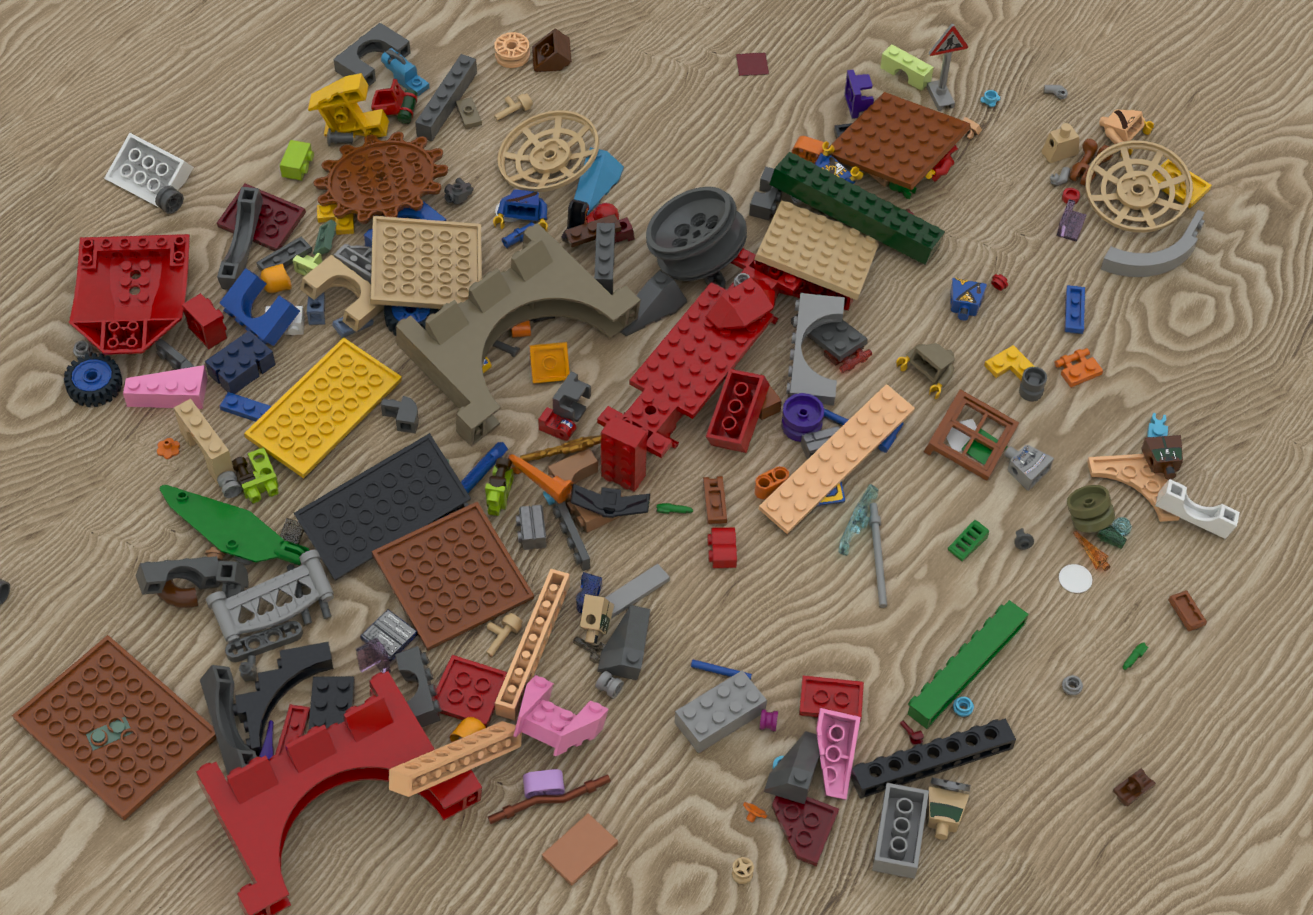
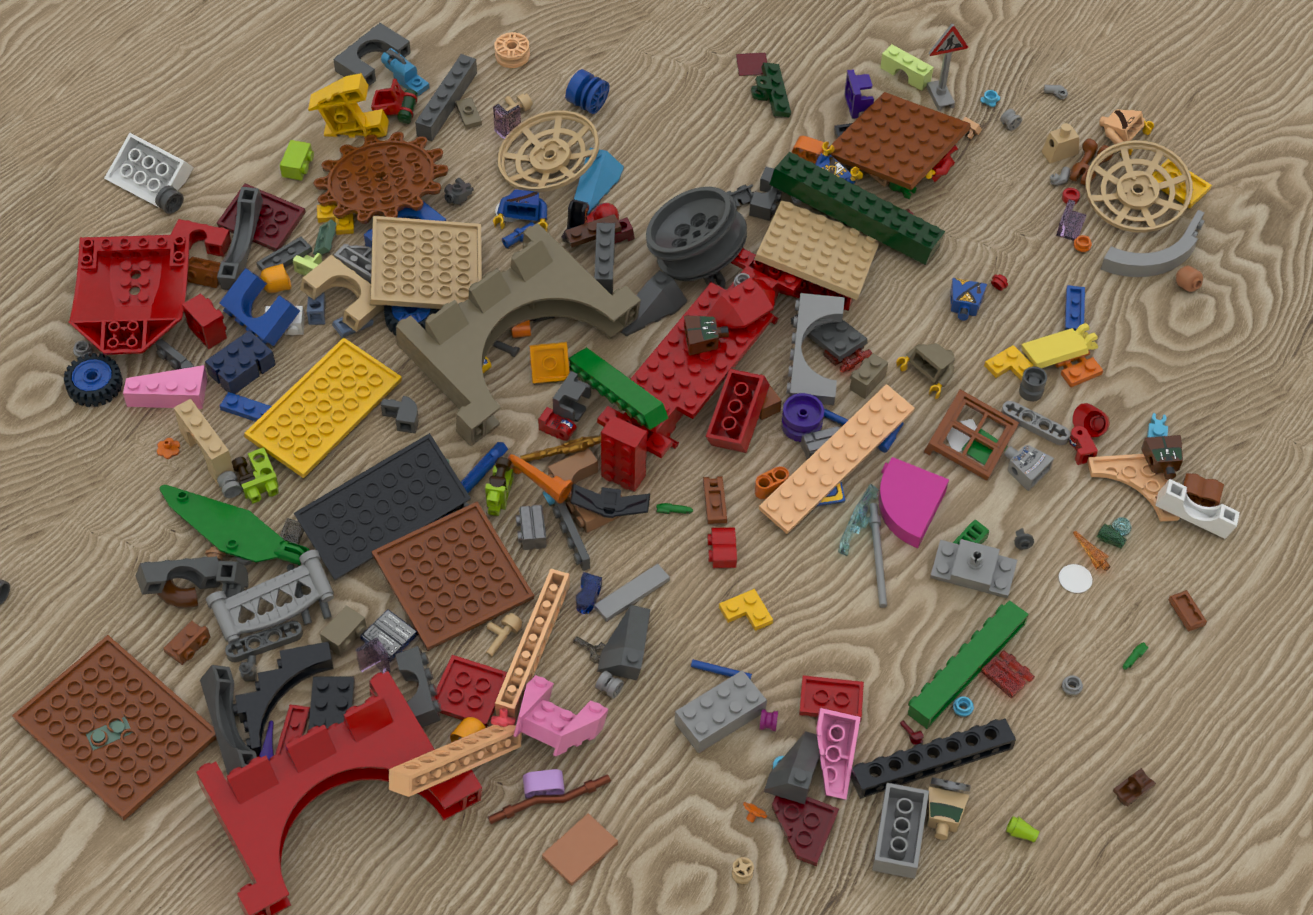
dark grey pin [327,129,353,146] -> none
reddish brown slope [532,28,572,72] -> none
tan torso [580,594,614,644] -> none
olive wheel [1067,485,1115,533] -> none
none -> dark orange bracket [163,621,211,665]
none -> red arch [170,219,232,257]
none -> dark orange bracket [188,256,221,288]
none -> dark tan brick [320,605,367,656]
none -> coral plant [491,708,516,727]
none -> panel [493,104,521,139]
none -> blue wheel [565,69,610,114]
none -> green brick [568,347,668,430]
none -> reddish brown torso [684,315,729,355]
none -> yellow plate [719,589,773,631]
none -> dark grey hinge [727,184,755,207]
none -> dark green plate [751,62,791,118]
none -> dark tan brick [850,353,888,399]
none -> dark pink brick [878,457,949,548]
none -> light grey brick [930,539,1017,599]
none -> clear red plate [981,650,1035,699]
none -> light grey wheel [1000,109,1022,131]
none -> light grey beam [1001,401,1070,445]
none -> lime cone [1006,816,1039,842]
none -> light yellow tile [1021,323,1098,368]
none -> red leg [1069,426,1098,465]
none -> orange plate [1073,235,1092,252]
none -> red cap [1073,403,1110,437]
none -> nougat head [1176,266,1203,292]
none -> dark orange brick [1182,473,1224,507]

